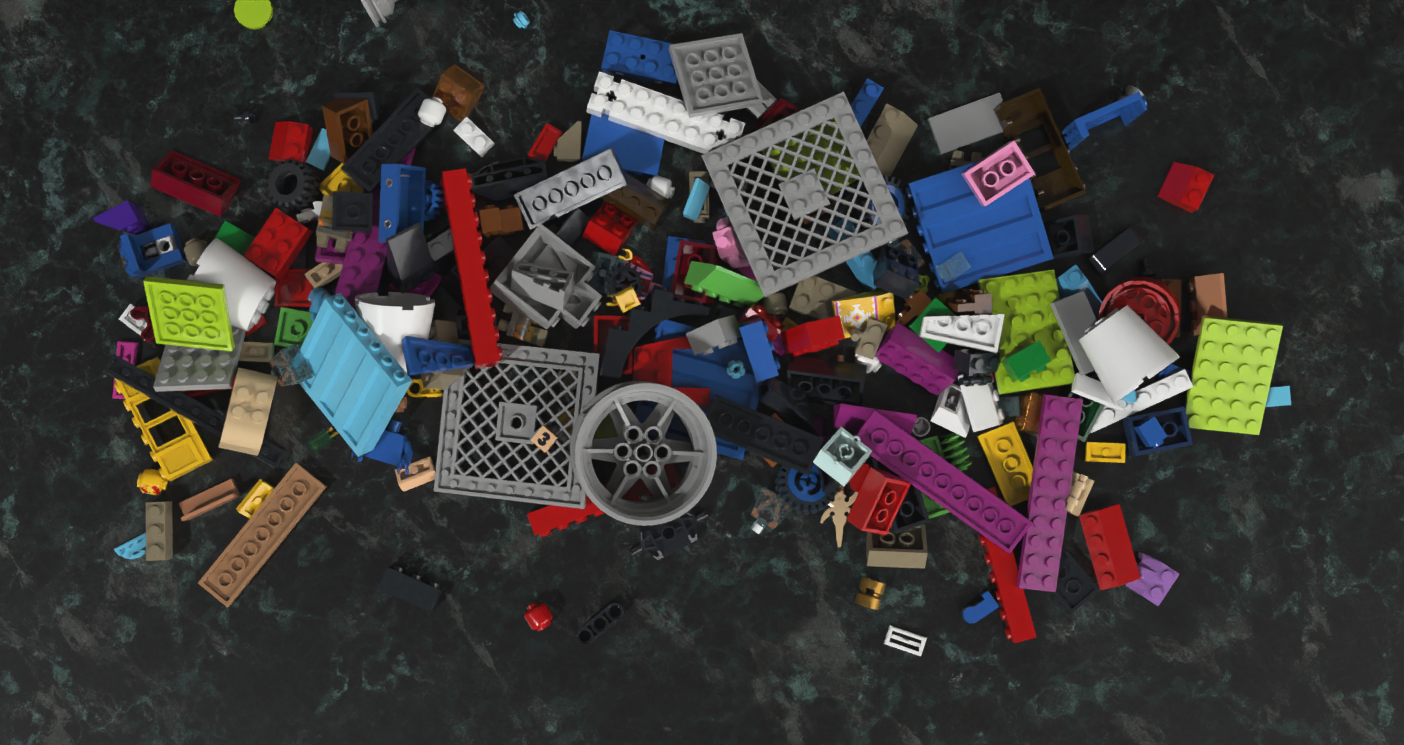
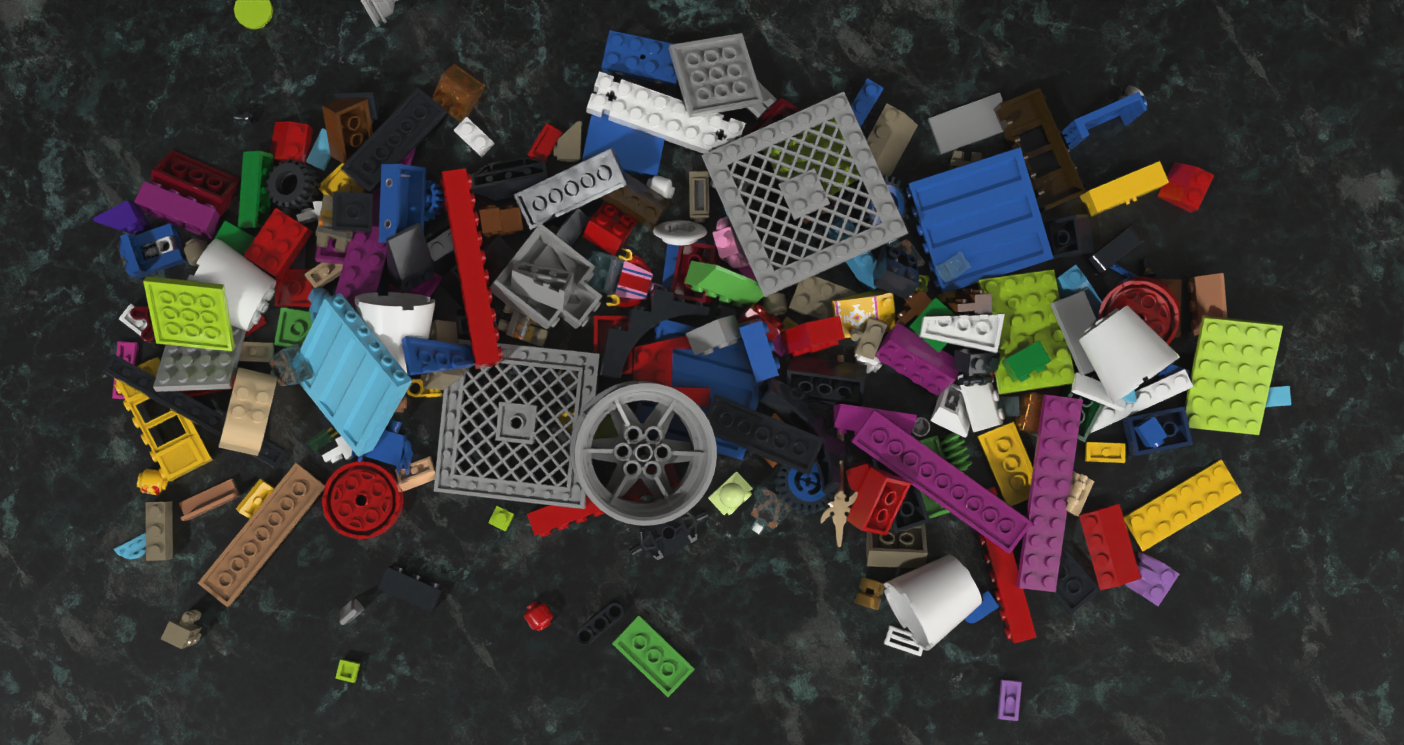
white head [418,97,446,127] -> none
medium azure plate [513,11,530,28] -> none
light nougat tile [531,425,559,453] -> none
black gear [603,262,645,301] -> none
yellow tile [614,286,640,313] -> none
medium azure slope [683,178,710,221] -> none
medium azure plate [726,360,746,379] -> none
light aqua brick [813,427,872,486] -> none
bright pink brick [961,141,1035,206] -> none
none -> magenta slope [134,181,220,240]
none -> dark tan brick [161,609,202,649]
none -> green brick [238,151,274,230]
none -> white brick [322,436,355,464]
none -> red brick [322,461,404,539]
none -> lime plate [336,659,360,683]
none -> light grey slope [339,598,364,625]
none -> lime plate [488,505,515,531]
none -> bright green plate [612,615,695,697]
none -> white wheel [653,220,707,245]
none -> yellowish green brick [708,471,753,515]
none -> white cone [884,555,982,651]
none -> medium lavender plate [997,679,1022,721]
none -> yellow brick [1080,161,1169,217]
none -> blue piece [1110,263,1137,278]
none -> yellow plate [1124,460,1241,552]

